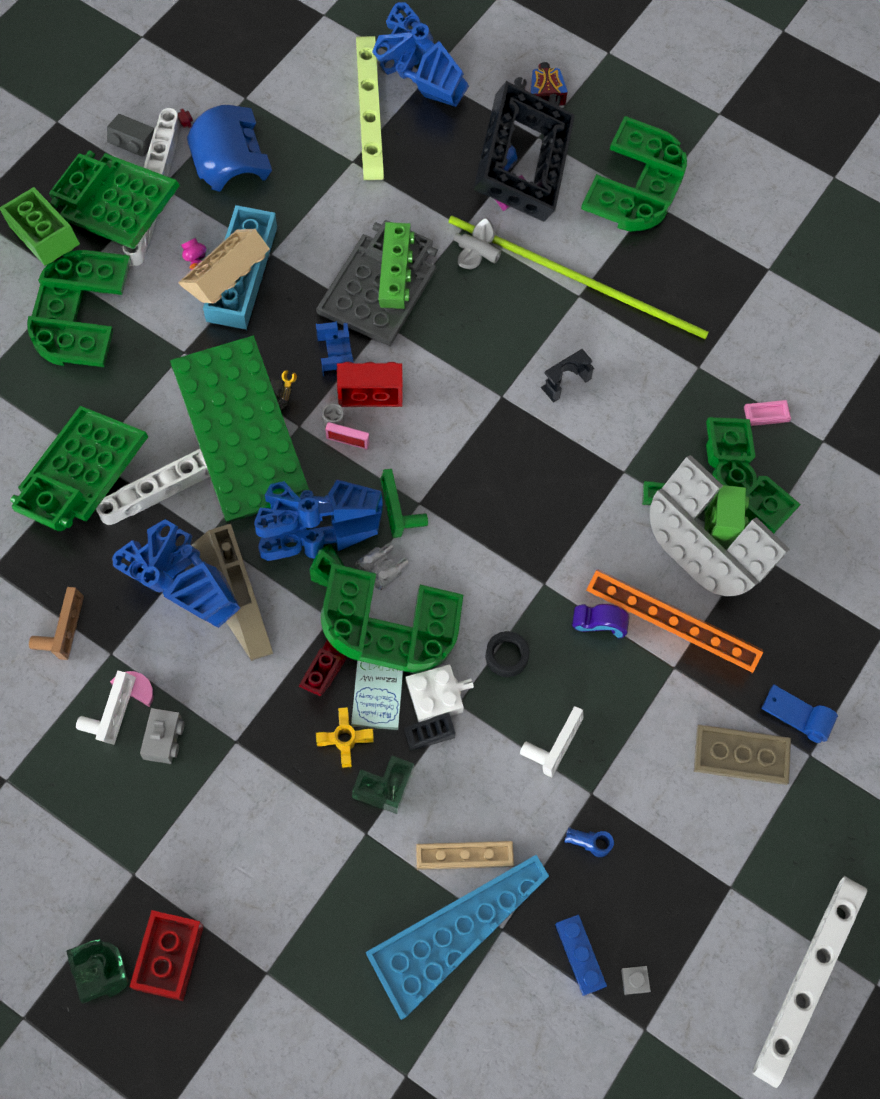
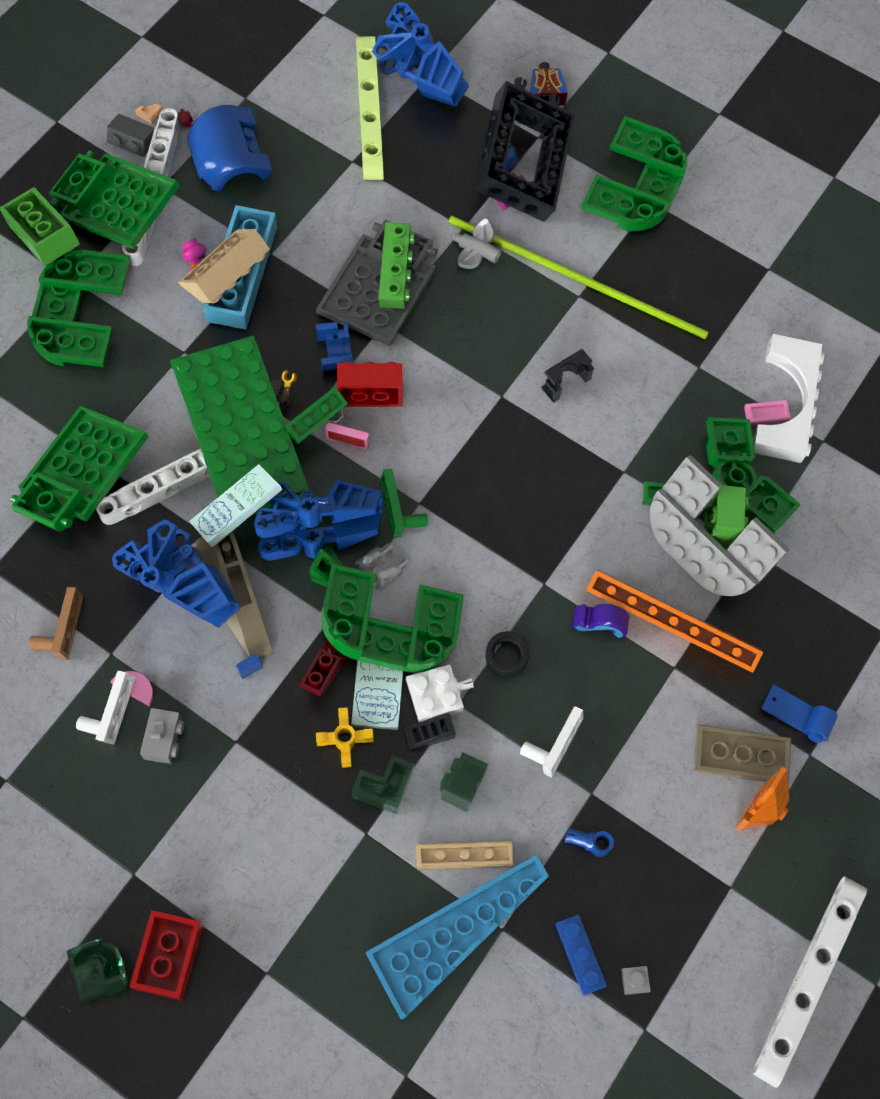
none -> light nougat tile [135,104,163,124]
none -> light aqua tile [189,464,282,547]
none -> blue tile [236,654,262,679]
none -> green piece [284,387,348,444]
none -> clear green brick [439,752,488,812]
none -> orange wedge [736,766,790,830]
none -> white arch [753,334,824,463]

